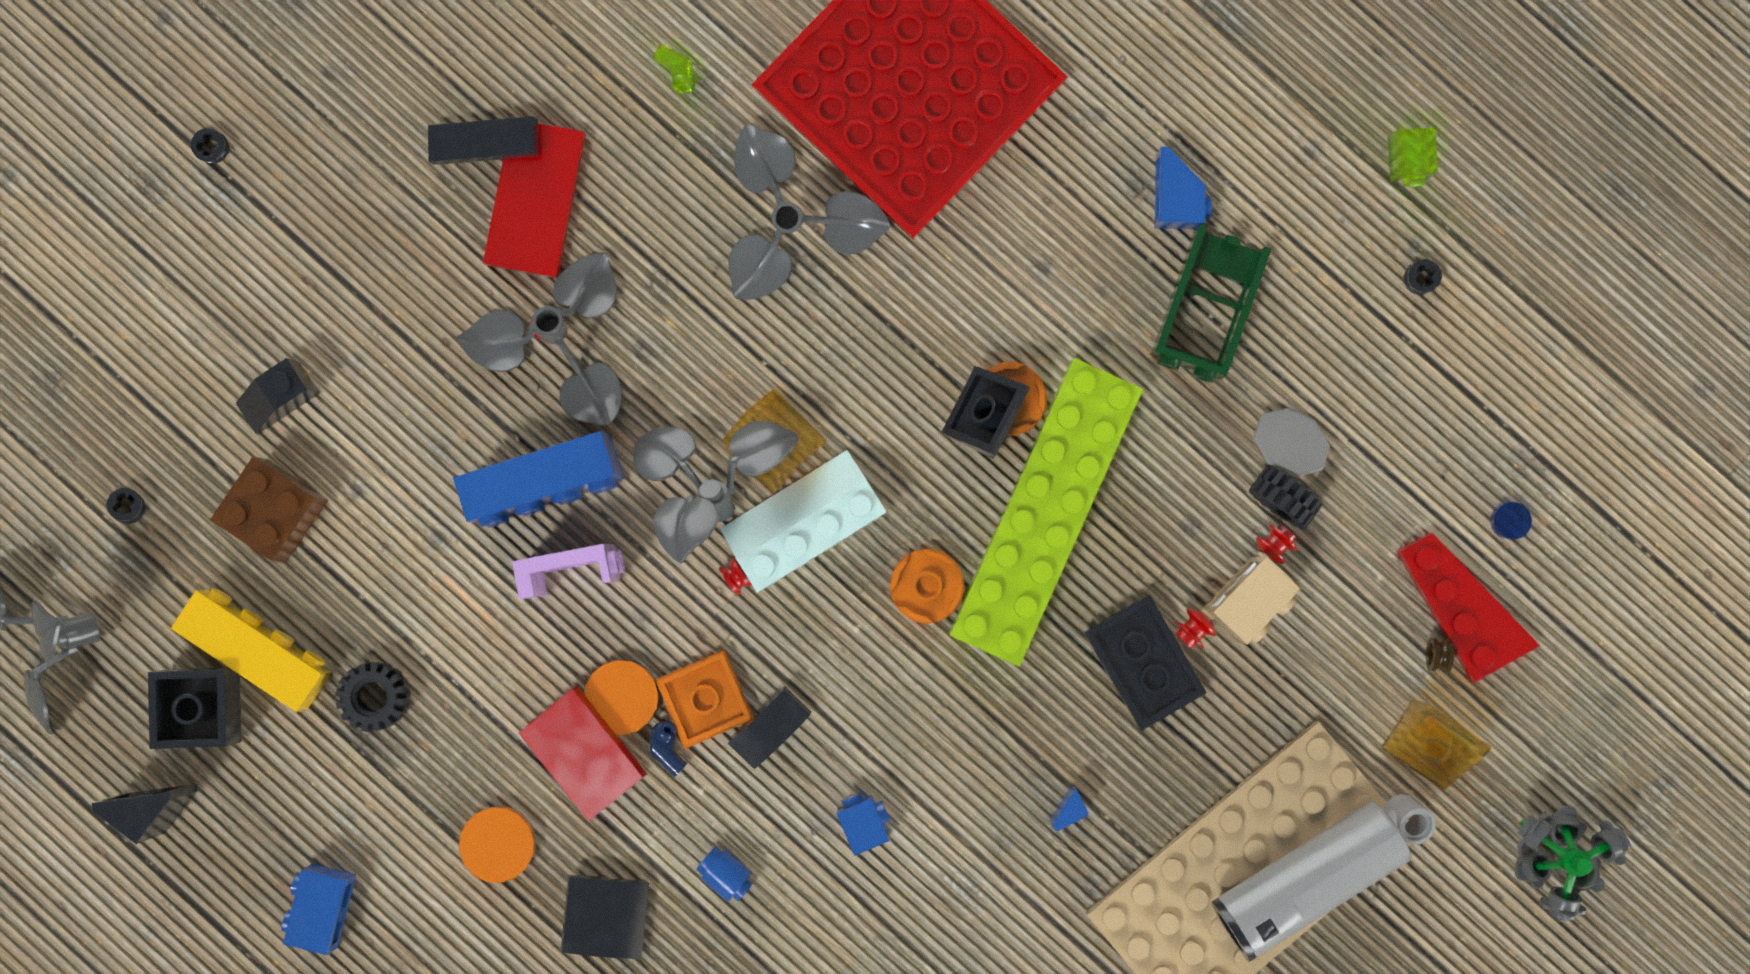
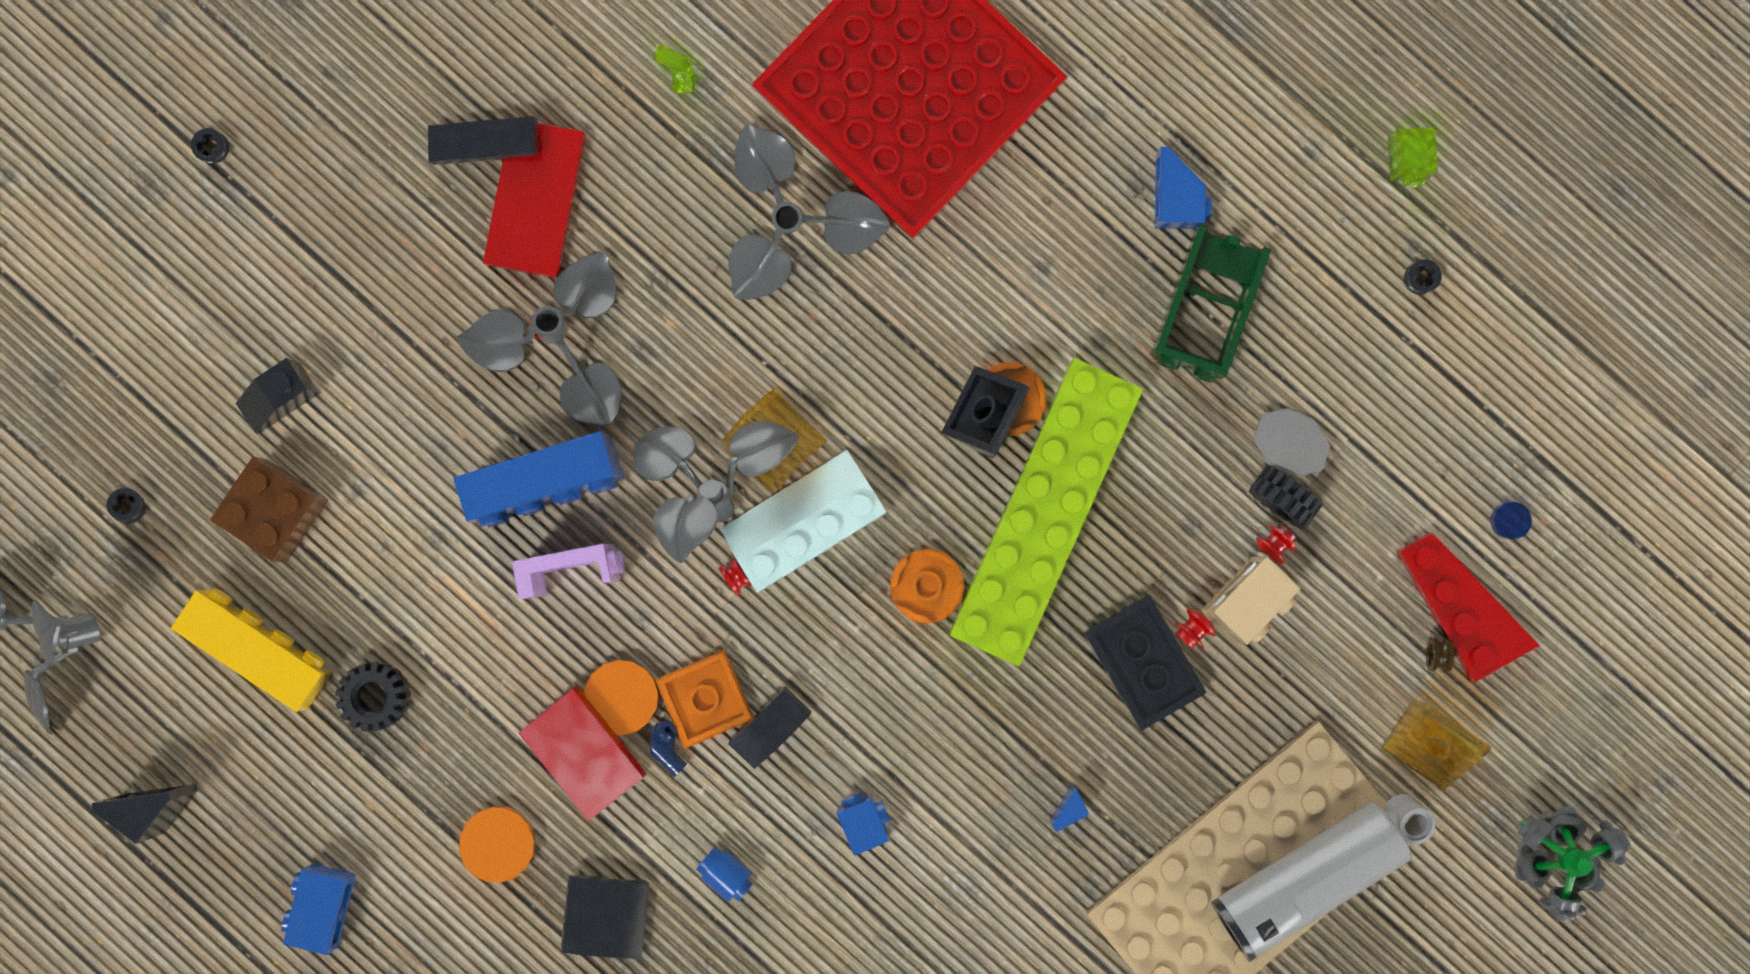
black brick [148,667,242,749] -> none

